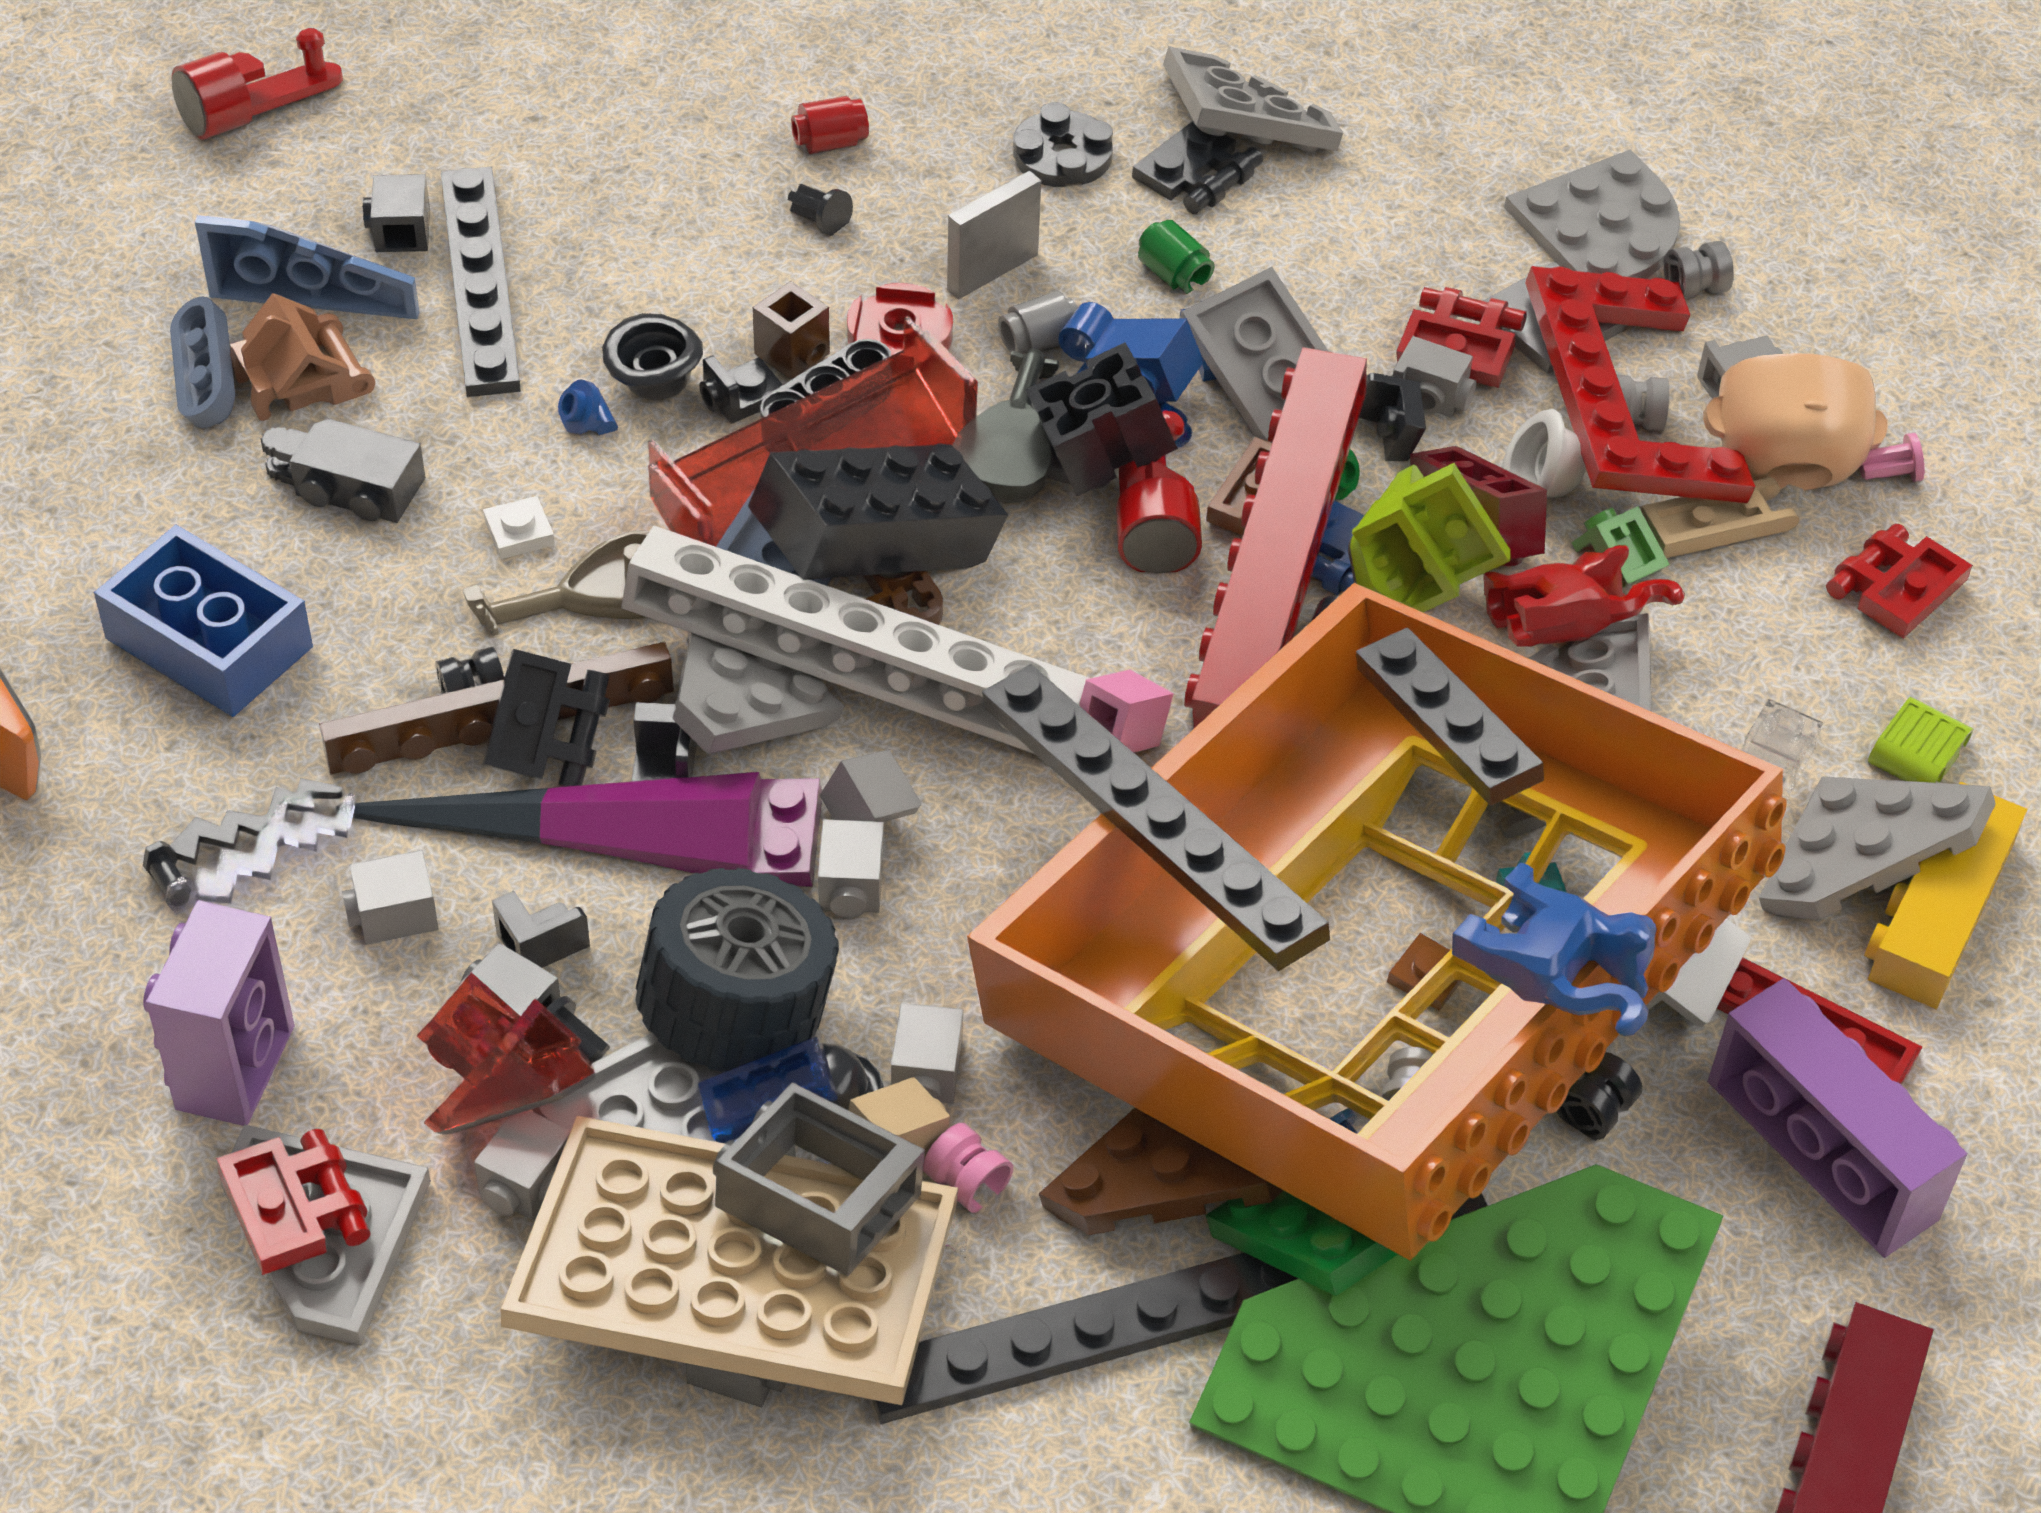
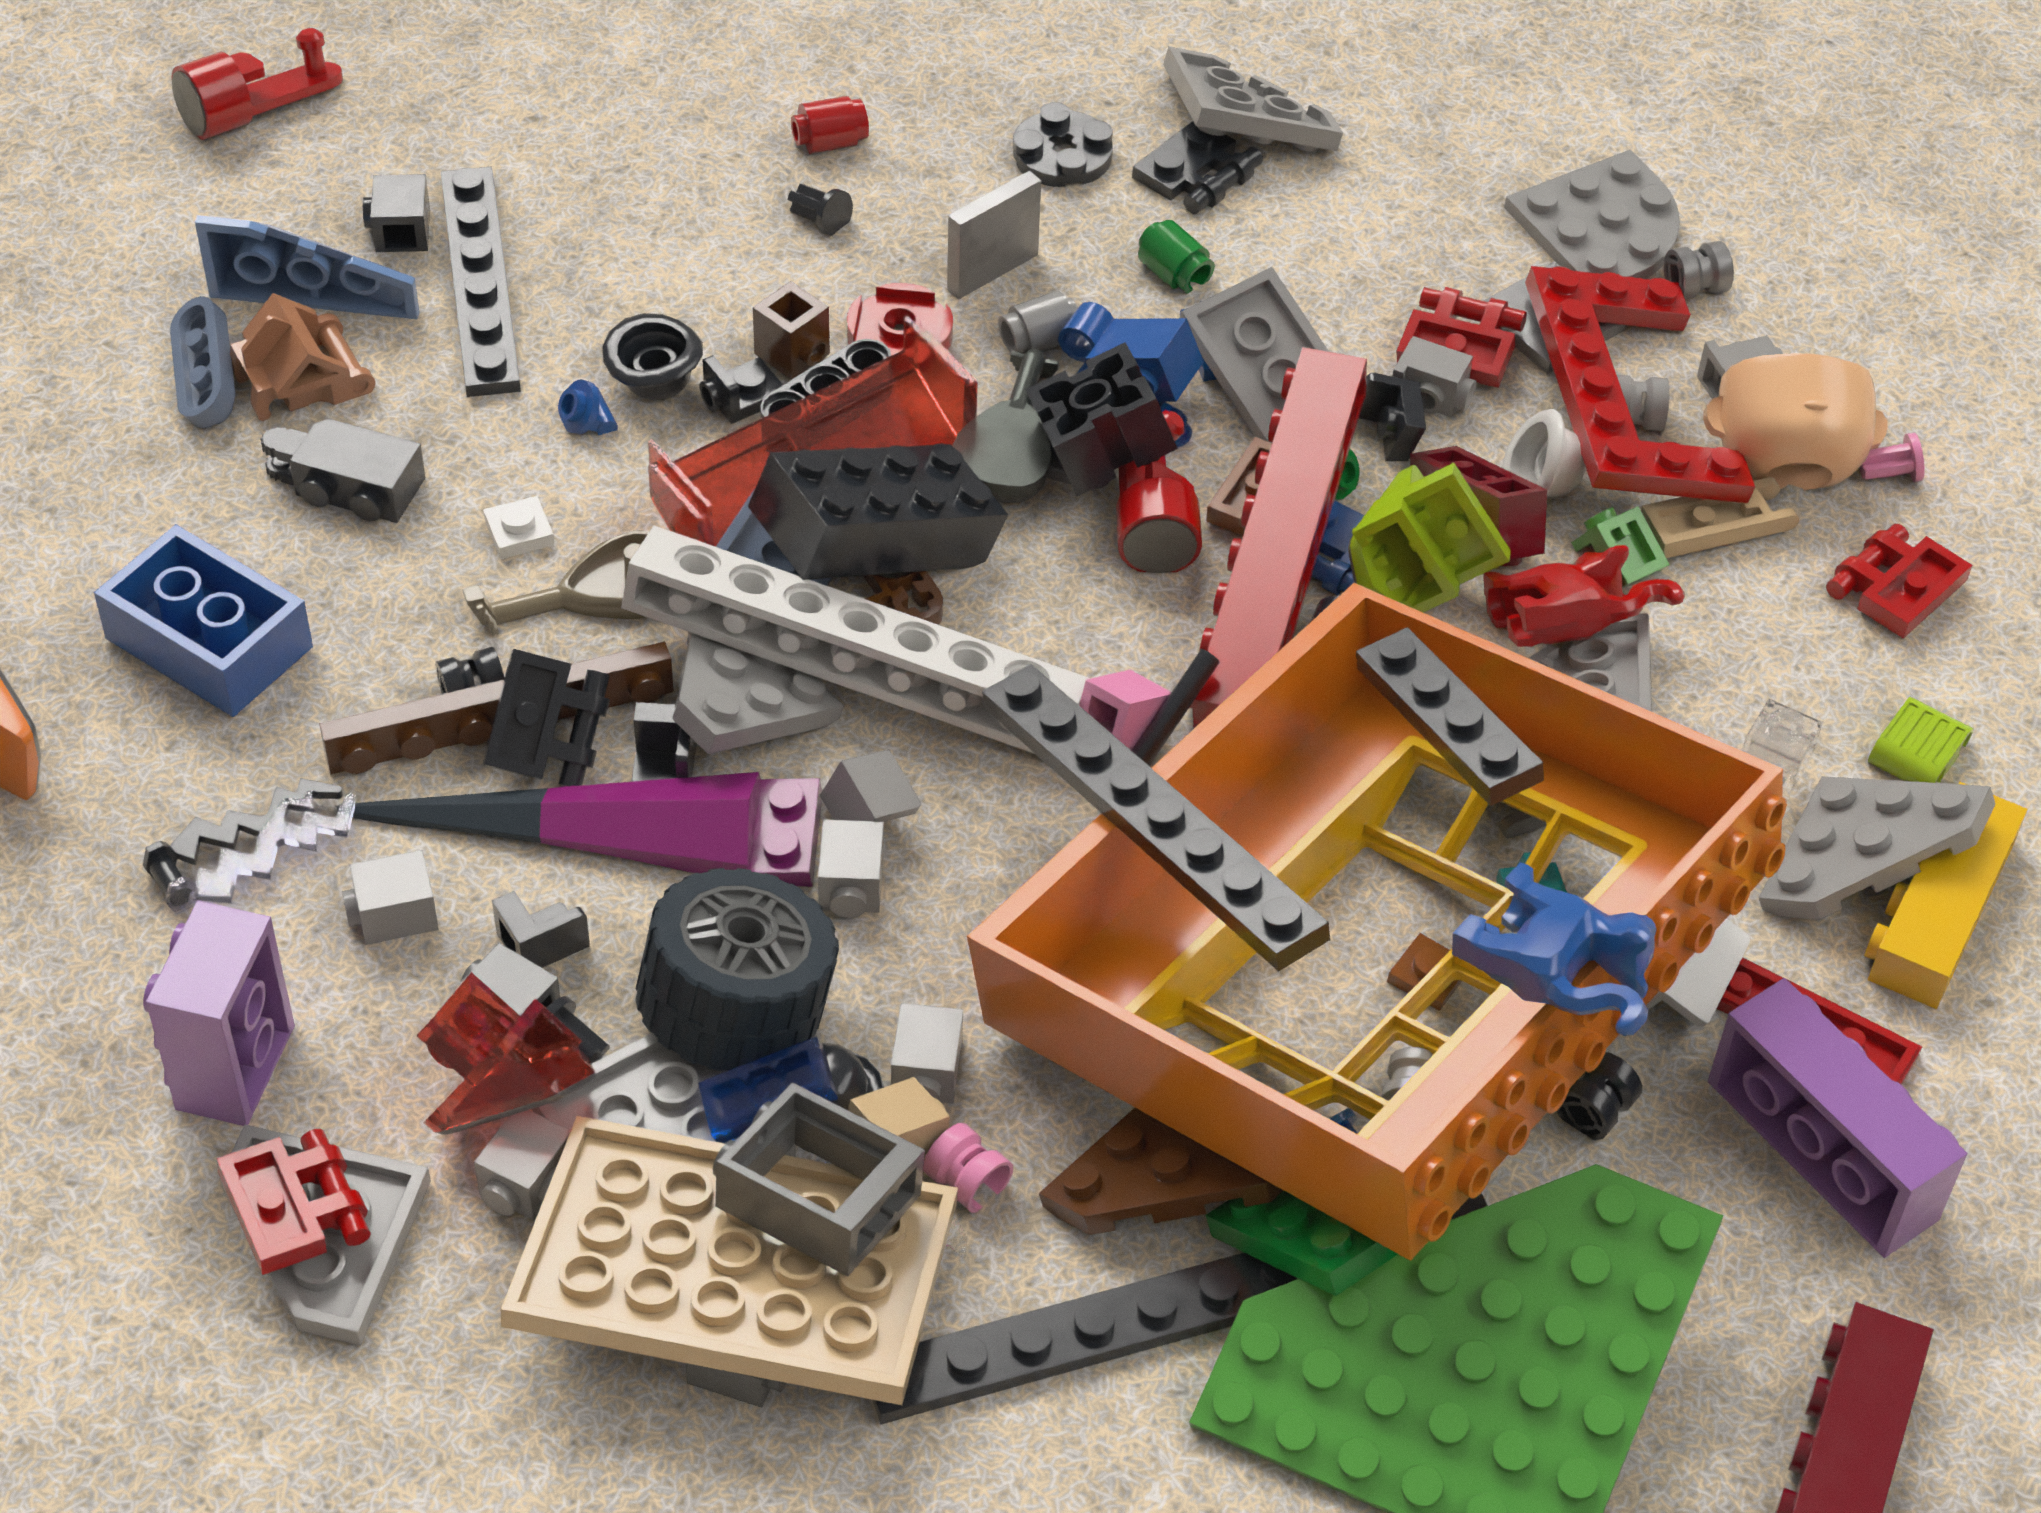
none -> black bar [1132,649,1220,766]

